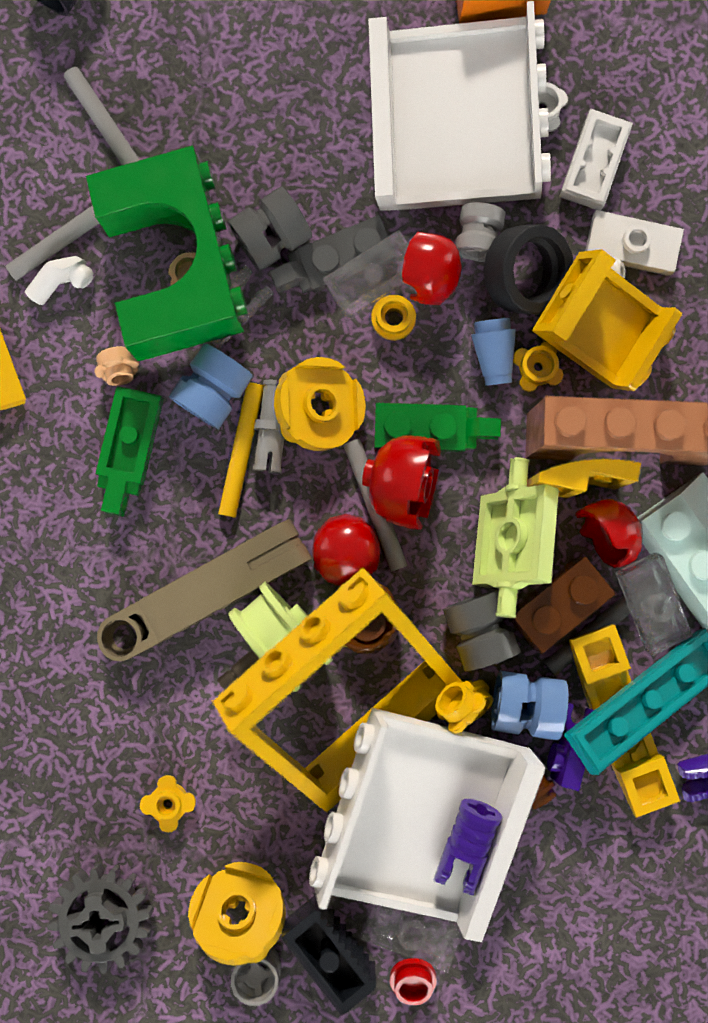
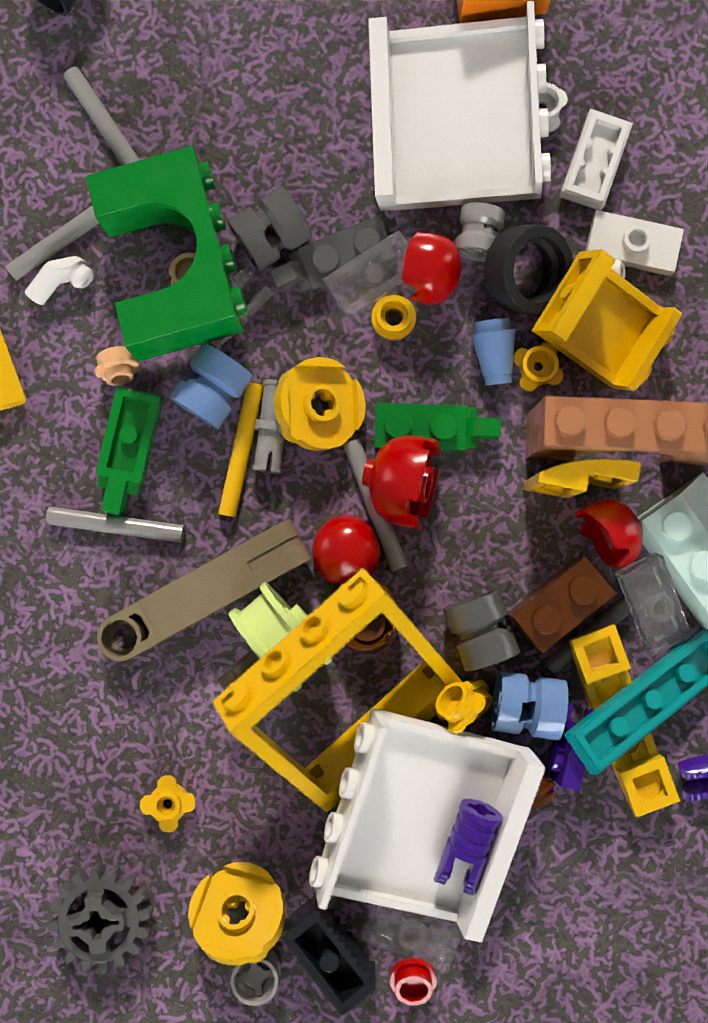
yellowish green plate [472,457,559,618] -> none
none -> light grey bar [46,507,185,543]

